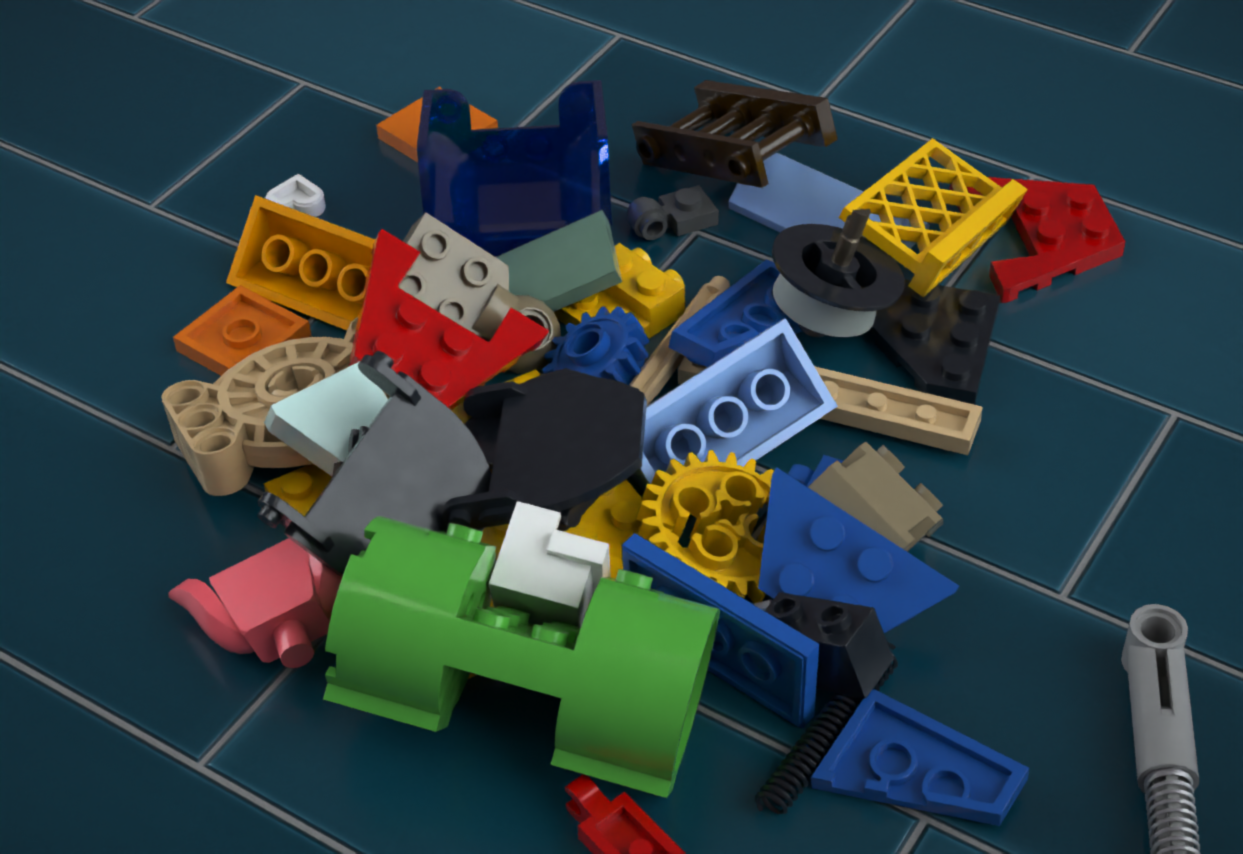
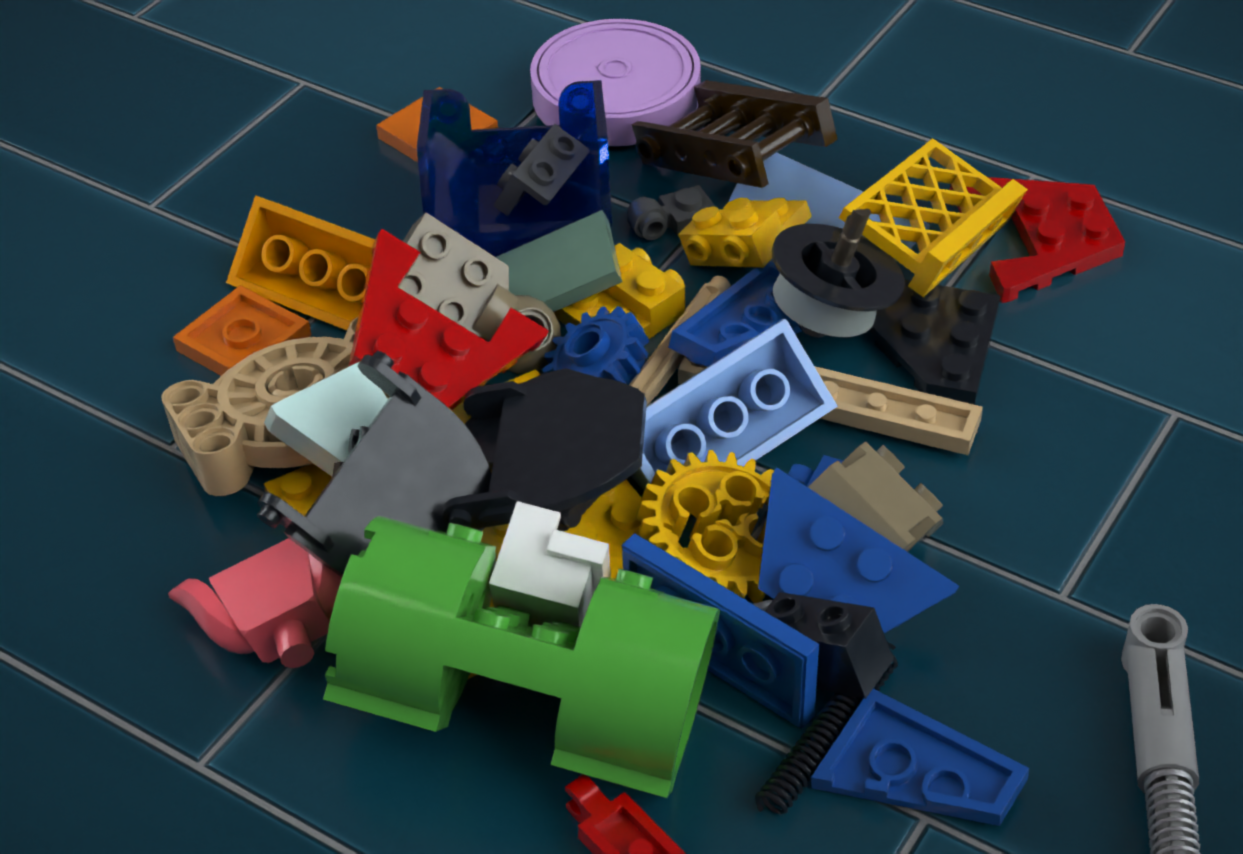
white tile [265,174,326,217] -> none
none -> dark grey bracket [493,123,589,216]
none -> lavender brick [530,19,701,146]
none -> yellow plate [678,198,812,268]

